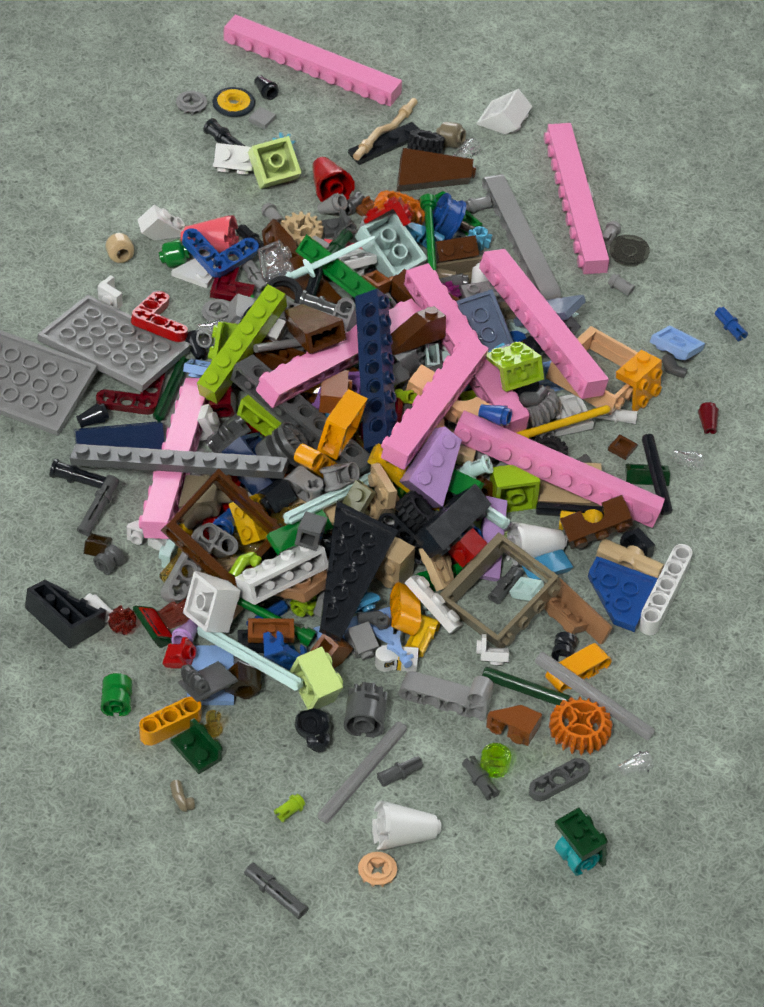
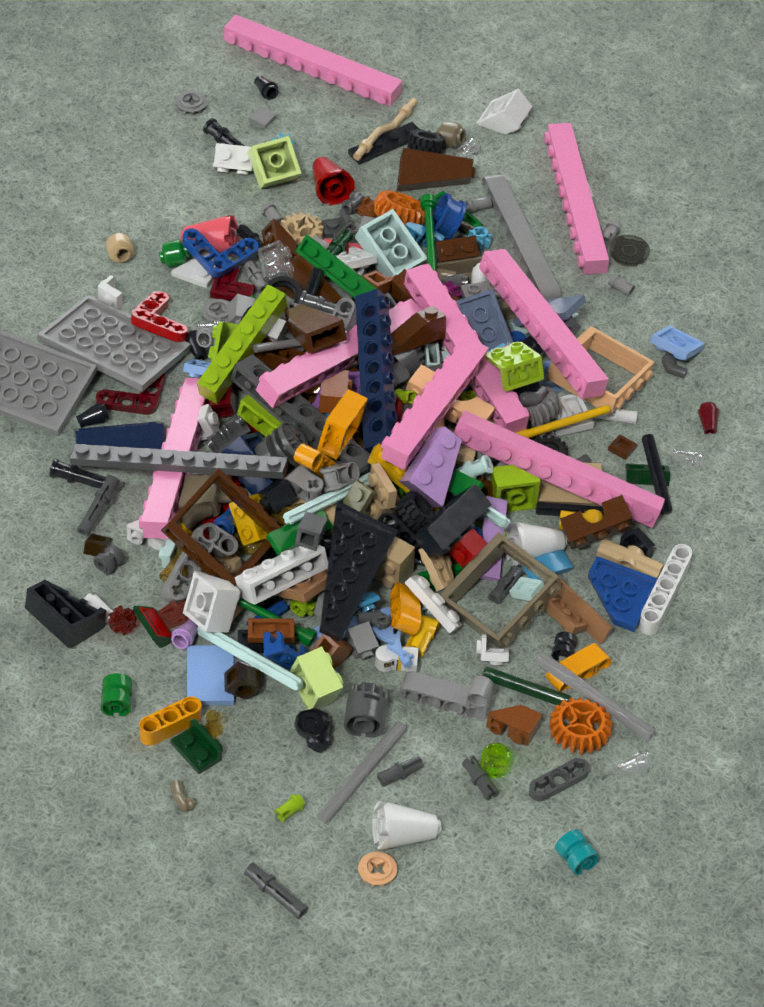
white slope [137,205,185,240] -> none
dark green axle [153,356,189,422] -> none
red bracket [162,637,196,668] -> none
dark grey hinge [178,661,238,702] -> none
wheel [212,87,255,117] -> none
lime arm [229,552,261,576] -> none
light aqua sword [285,236,375,280] -> none
light grey cone [317,193,348,215] -> none
red bracket [363,196,414,226] -> none
blue cone [478,404,512,427] -> none
dark green bracket [555,807,608,867] -> none
light orange bracket [616,350,662,411] -> none
blue axle [715,307,748,341] -> none

